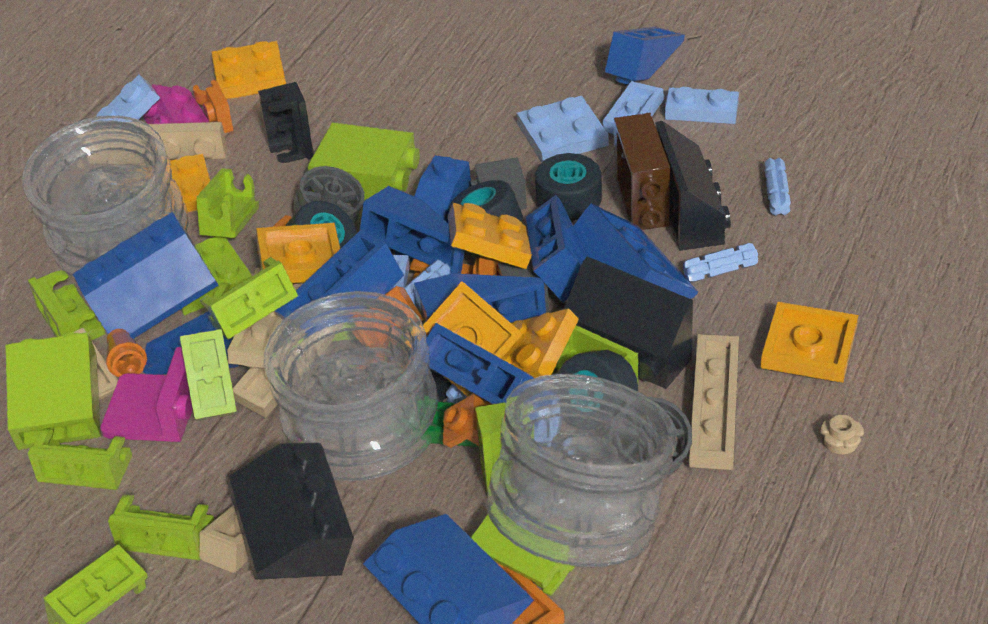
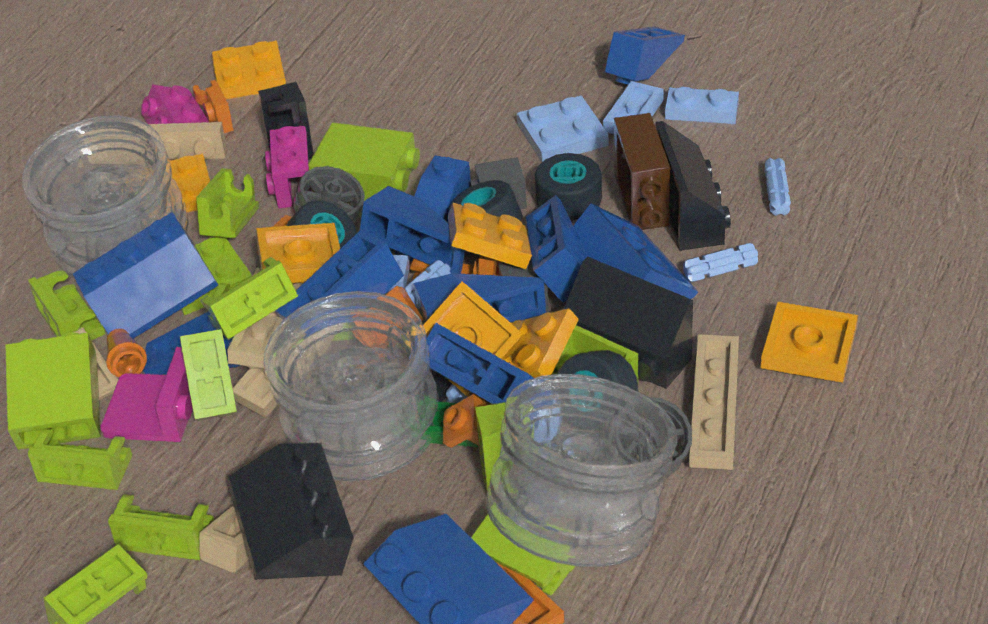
light blue plate [90,74,160,126] -> none
tan plate [820,415,864,454] -> none
none -> dark pink bracket [265,126,309,209]

